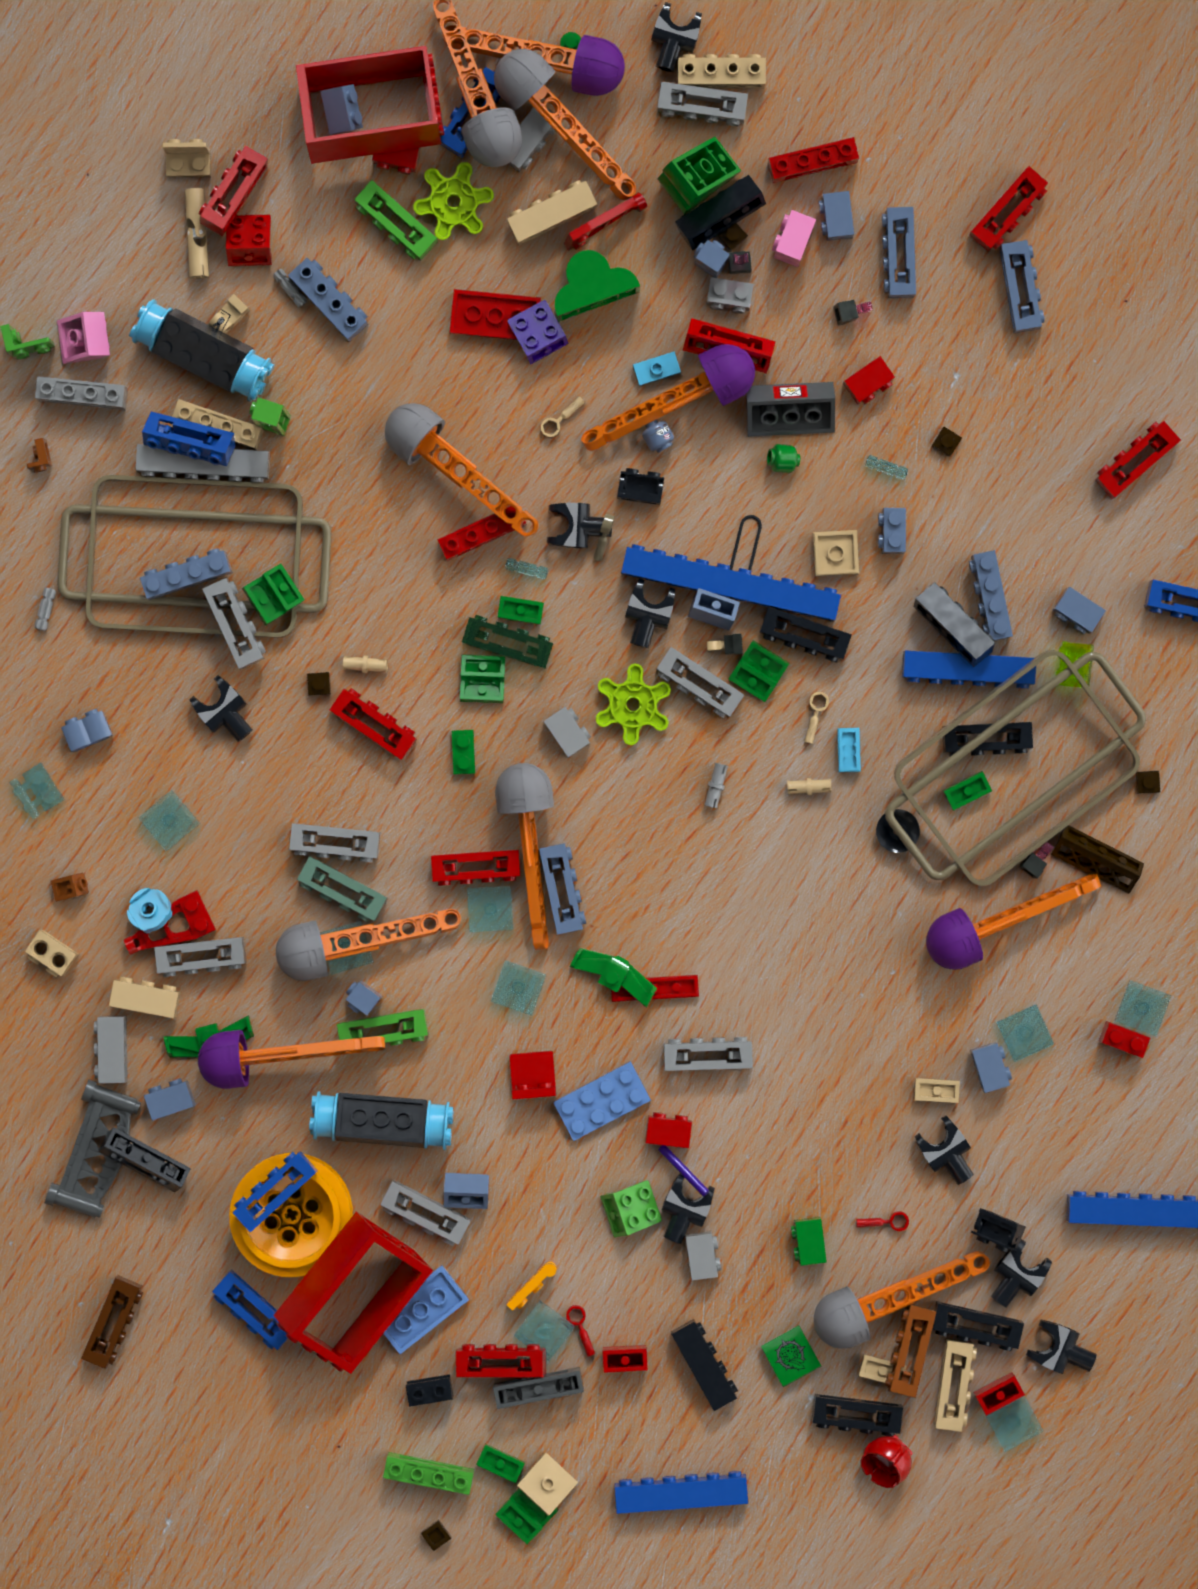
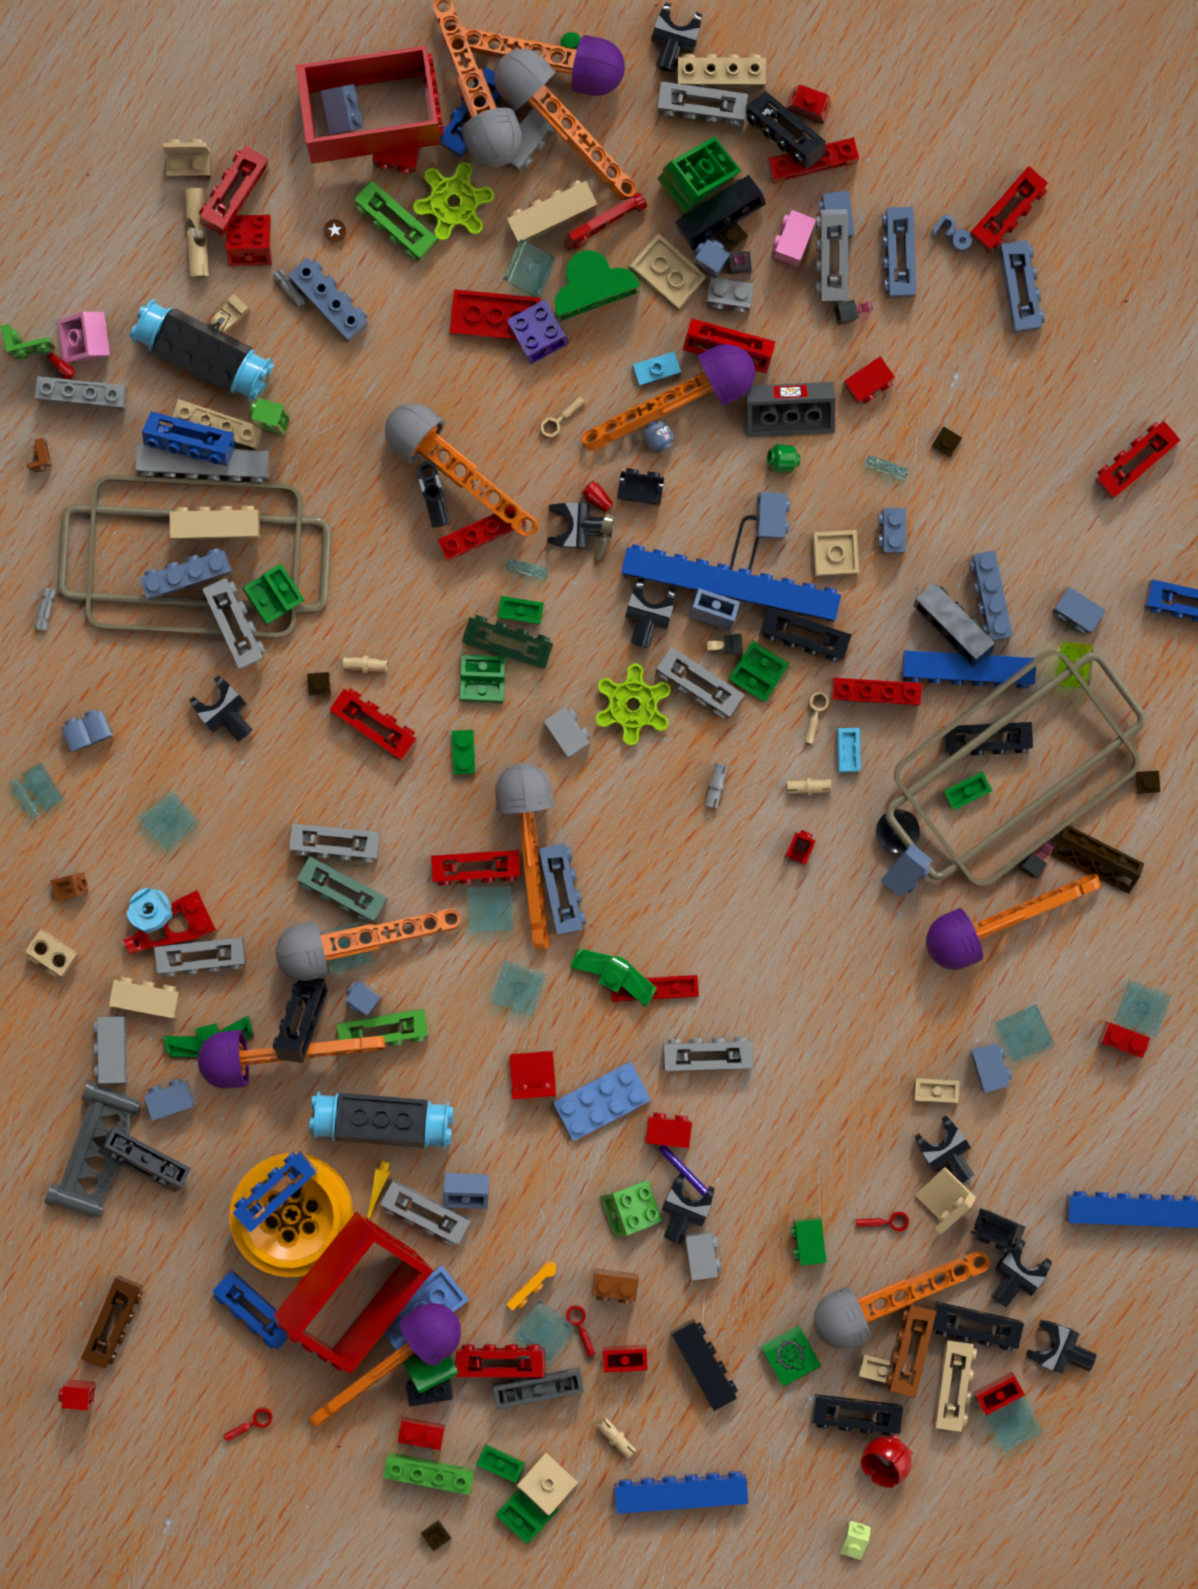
none -> red arm [47,352,75,380]
none -> red brick [58,1380,96,1411]
none -> tan brick [170,506,260,540]
none -> red piece [223,1407,273,1442]
none -> black brick [273,978,328,1063]
none -> dark purple piece [308,1303,461,1428]
none -> reddish brown tile [324,219,346,242]
none -> yellow piece [366,1160,391,1219]
none -> red brick [397,1417,446,1450]
none -> green slope [402,1353,458,1393]
none -> black connector [417,461,451,528]
none -> clear light blue plate [503,239,555,297]
none -> red cone [581,480,613,512]
none -> dark orange brick [592,1268,639,1304]
none -> tan pin [596,1417,636,1459]
none -> tan tile [629,233,707,310]
none -> black brick [746,91,826,169]
none -> sand blue brick [755,492,790,539]
none -> red window [784,830,816,865]
none -> red torso [786,84,831,124]
none -> light grey brick [816,209,848,301]
none -> red brick [831,677,922,706]
none -> yellowish green bracket [840,1521,871,1560]
none -> sand blue brick [881,844,932,897]
none -> tan bracket [916,1168,976,1234]
none -> sand blue leg [931,215,972,252]

